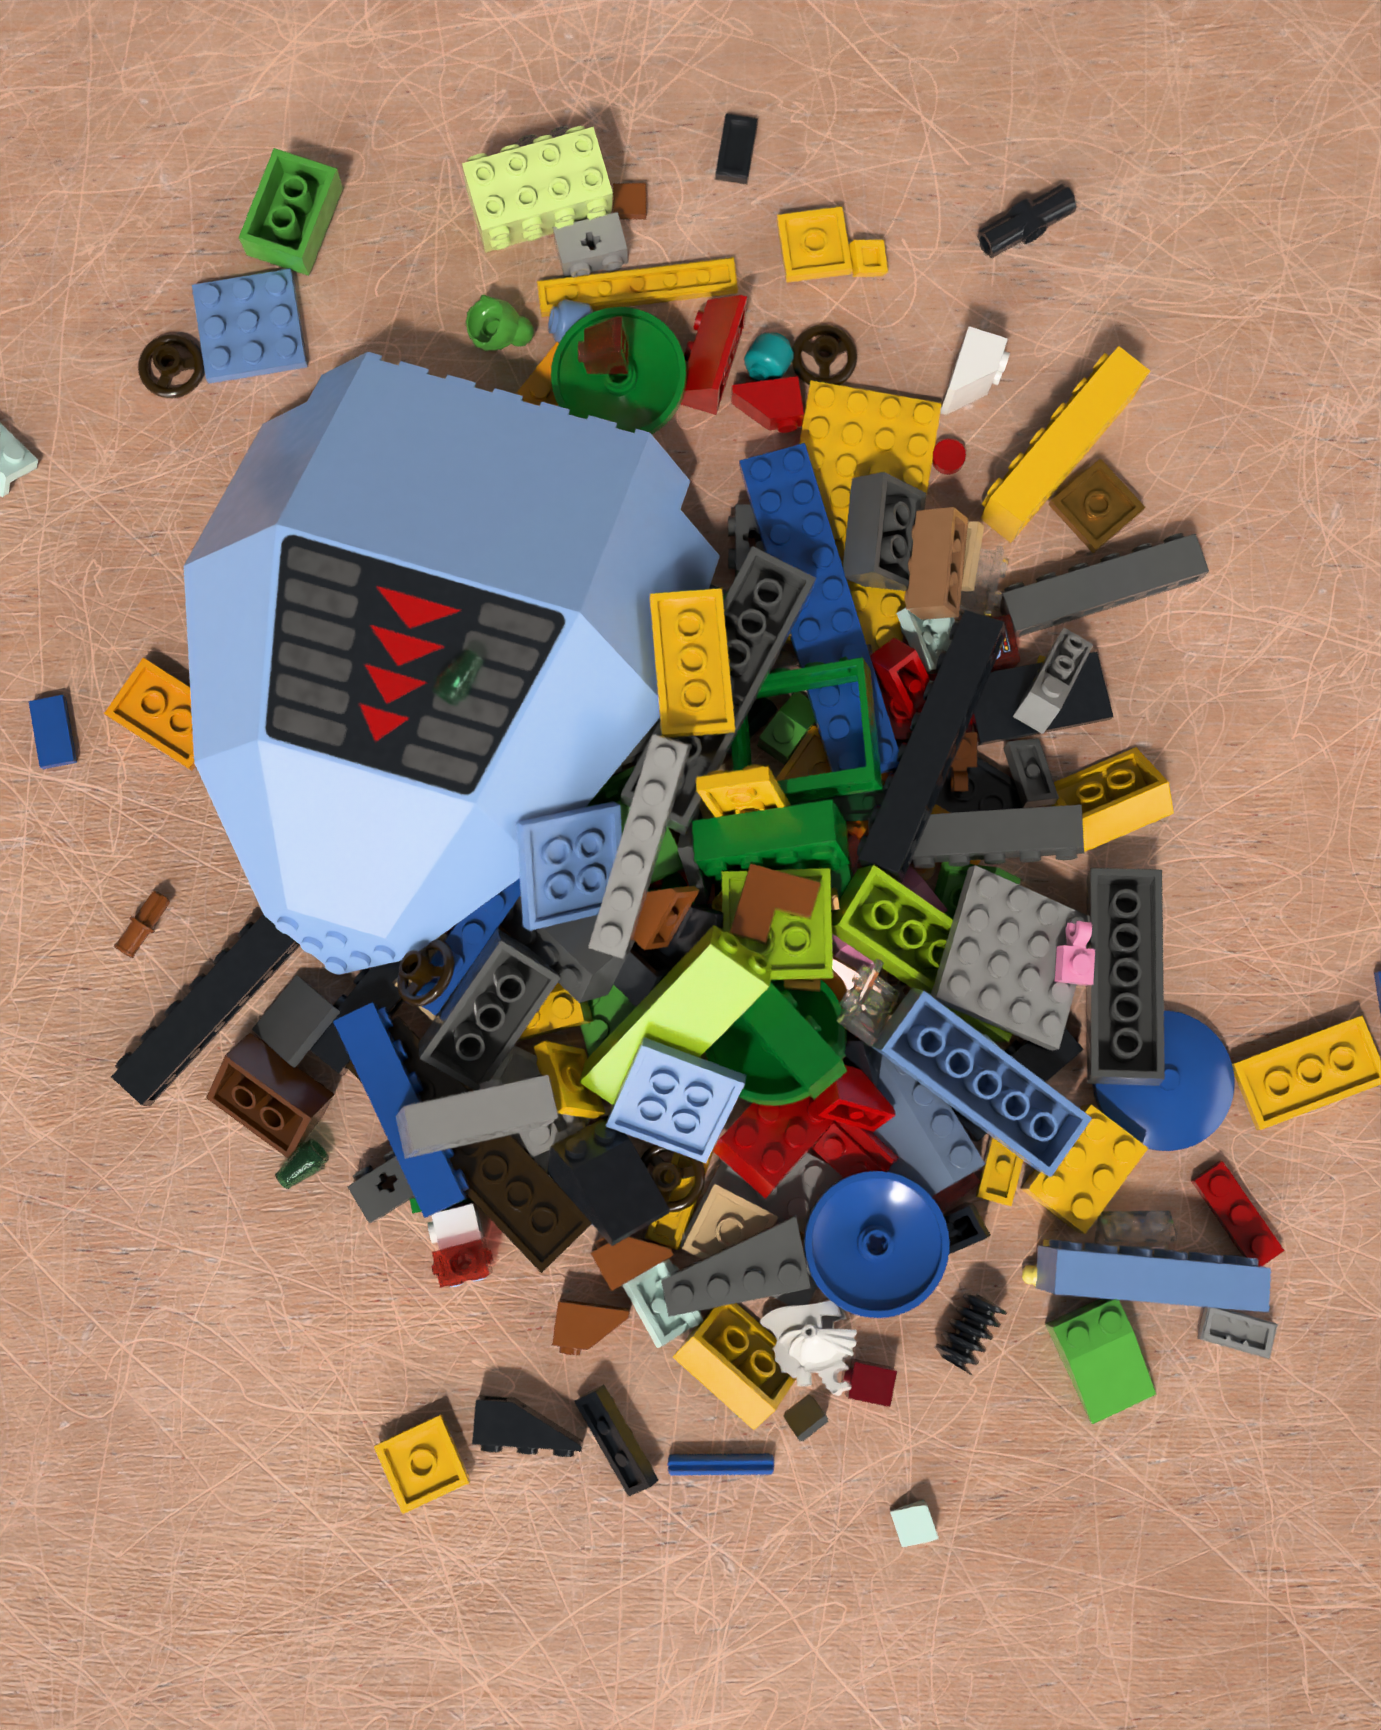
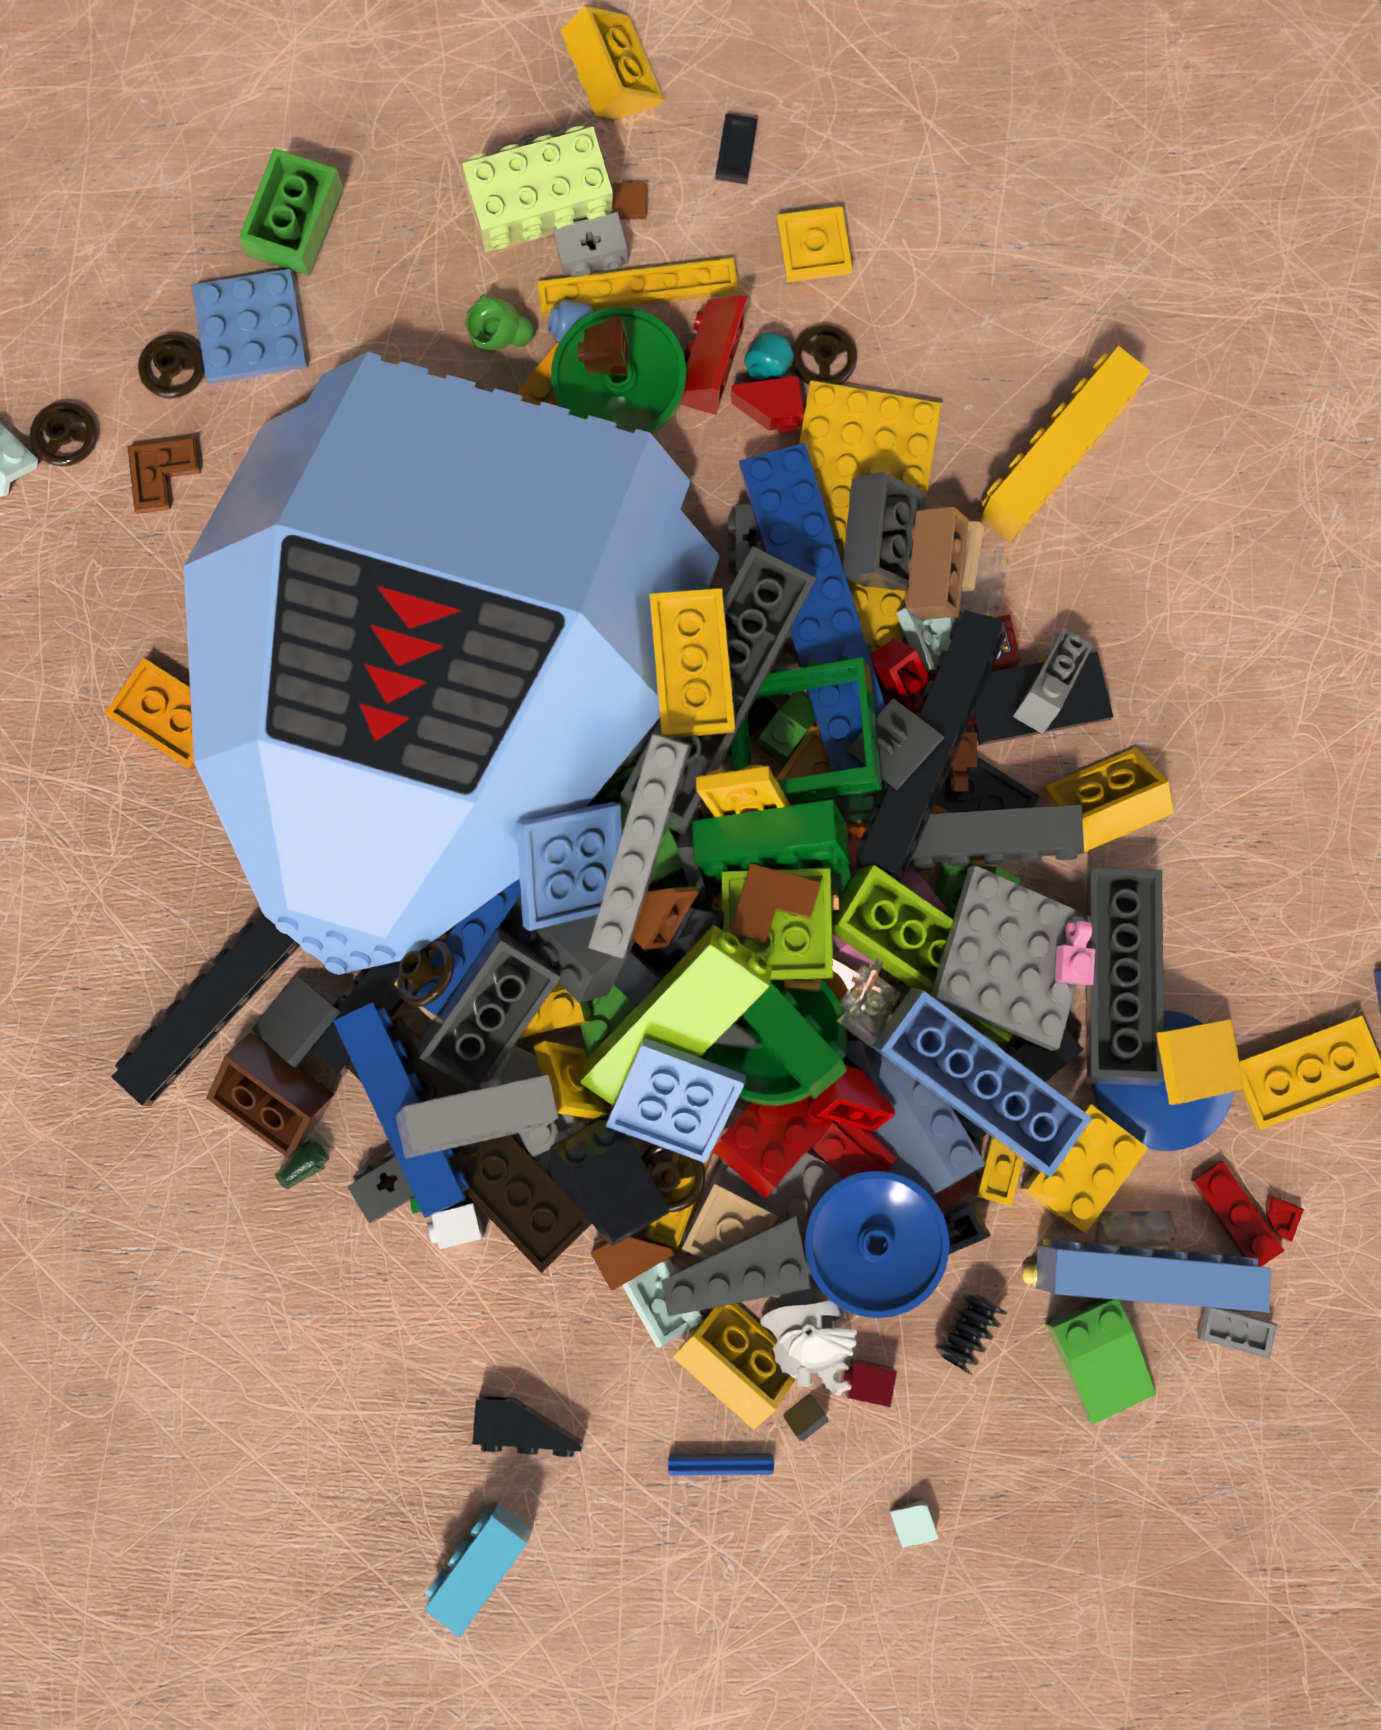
blue tile [28,695,77,770] -> none
dark orange axle [114,891,170,958] -> none
yellow plate [374,1414,470,1514] -> none
clear red head [431,1238,494,1288] -> none
clear green cone [432,649,484,707] -> none
dark orange slope [552,1299,630,1355] -> none
black plate [574,1385,659,1497] -> none
yellow plate [849,240,888,277] -> none
red tile [932,439,966,475] -> none
white slope [940,326,1010,415] -> none
black piece [977,184,1077,259] -> none
dark grey brick [997,533,1209,640] -> none
dark grey plate [1003,739,1059,808] -> none
pearl gold plate [1048,458,1146,554] -> none
none -> dark brown piece [30,402,97,467]
none -> dark orange tile [127,437,201,514]
none -> medium azure brick [424,1503,533,1638]
none -> yellow slope [560,5,665,120]
none -> dark grey slope [714,1022,763,1049]
none -> dark grey piece [847,698,944,790]
none -> yellow tile [1157,1019,1244,1105]
none -> red tile [1265,1195,1304,1242]

